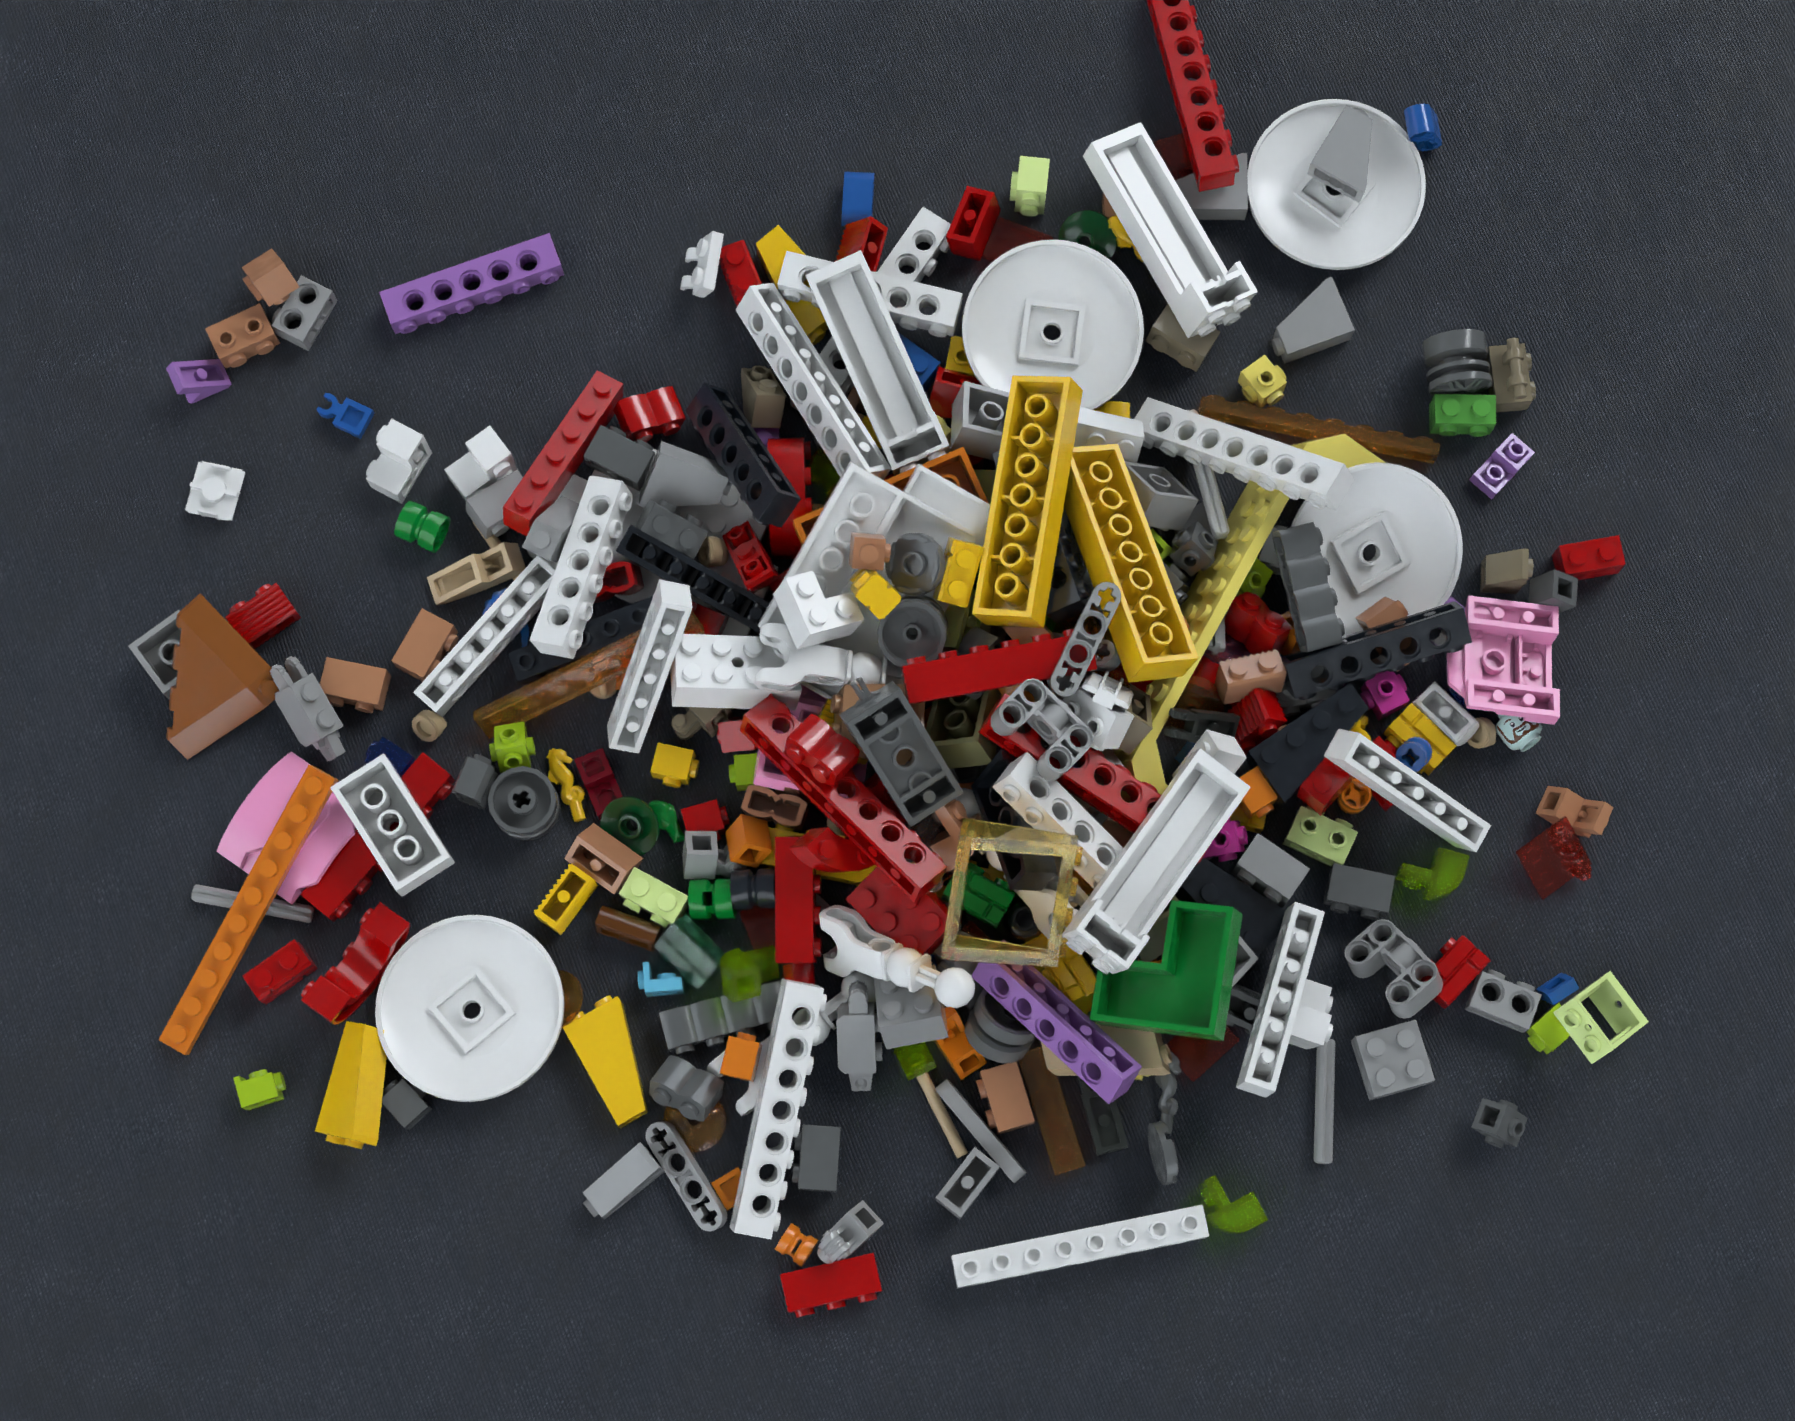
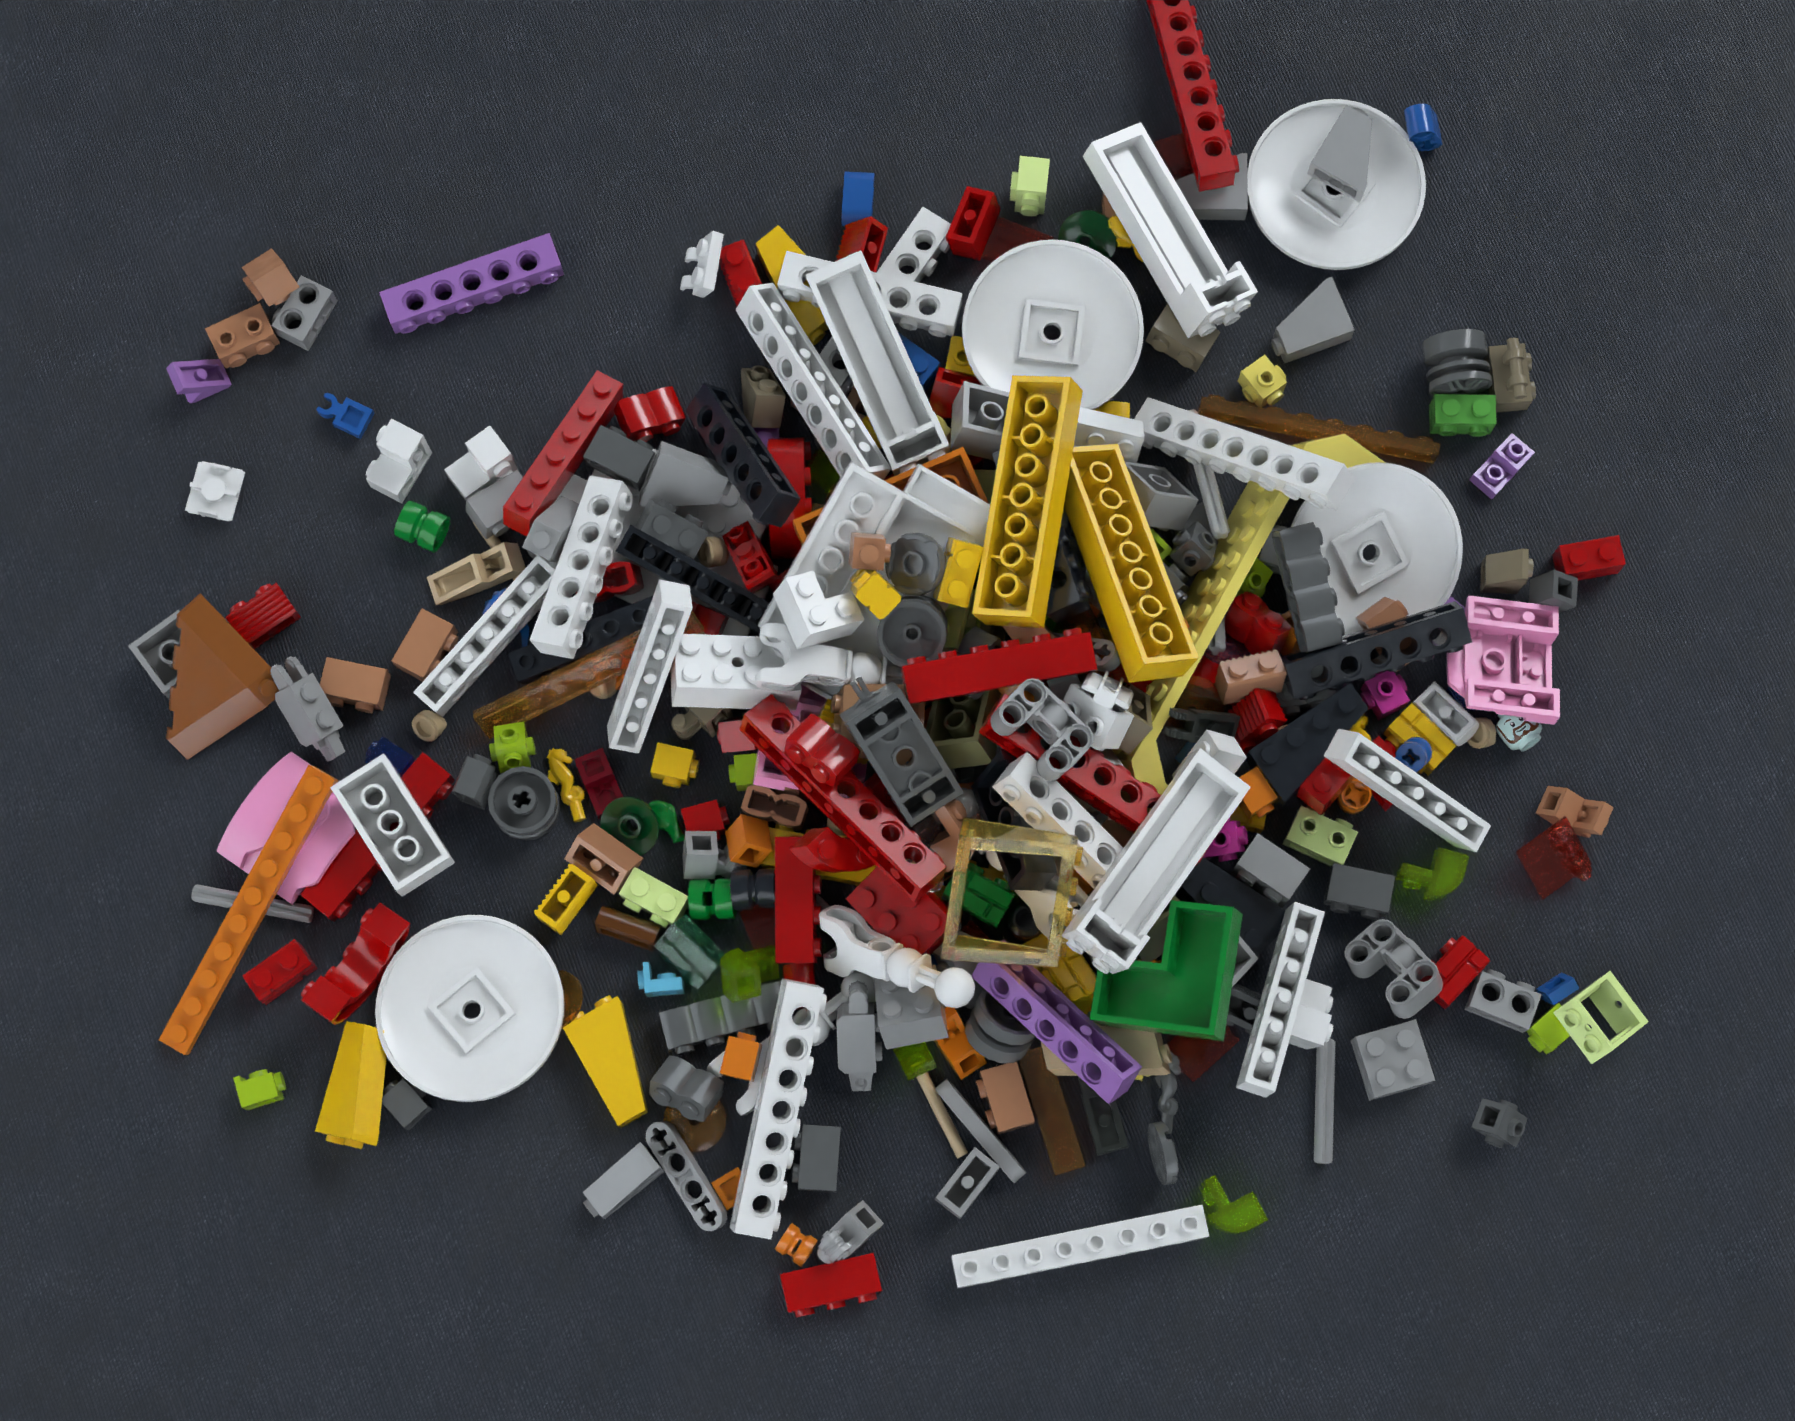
light grey beam [1049,582,1121,697] -> none

